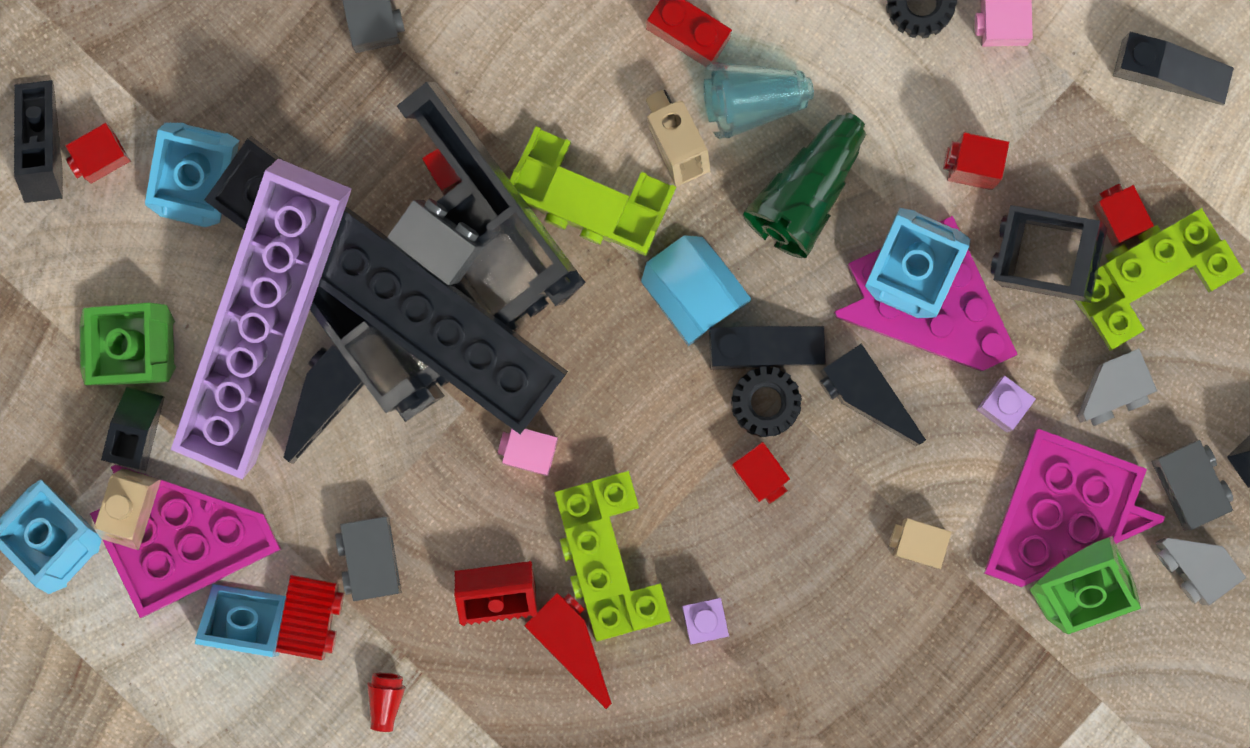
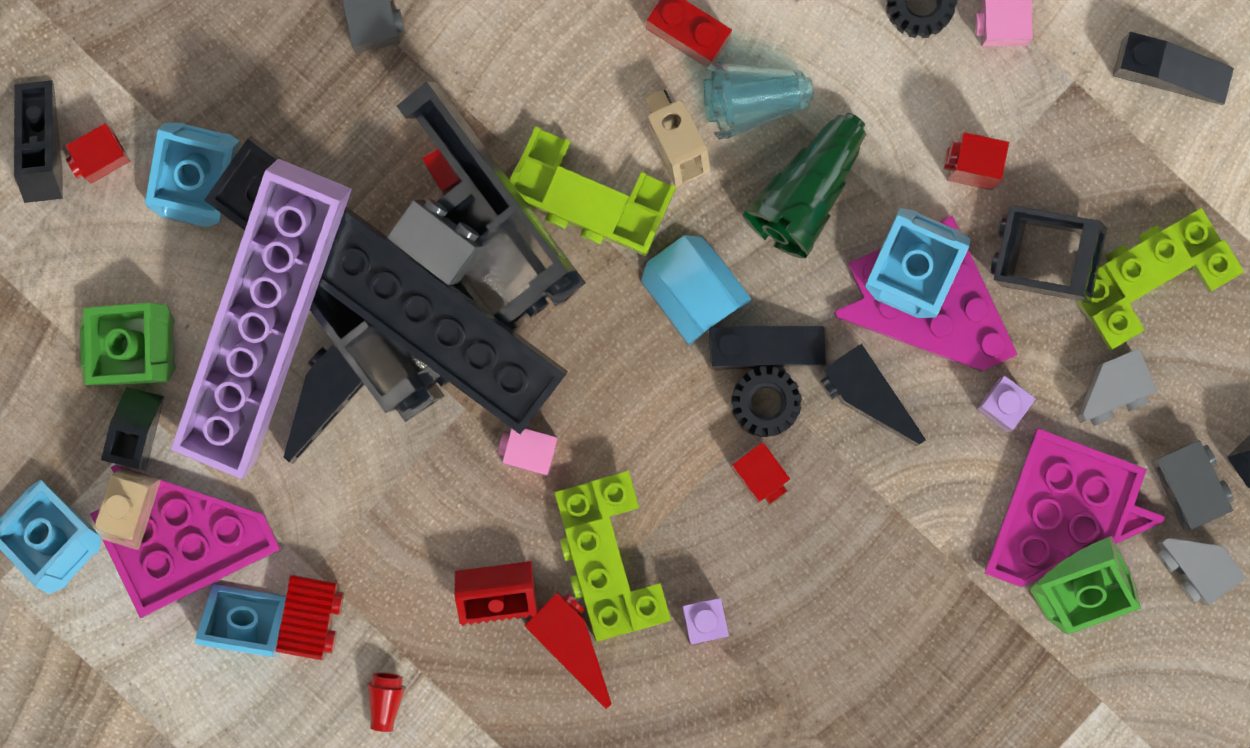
dark grey brick [335,516,402,601] -> none
tan brick [889,518,952,569] -> none
red brick [1093,184,1154,247] -> none

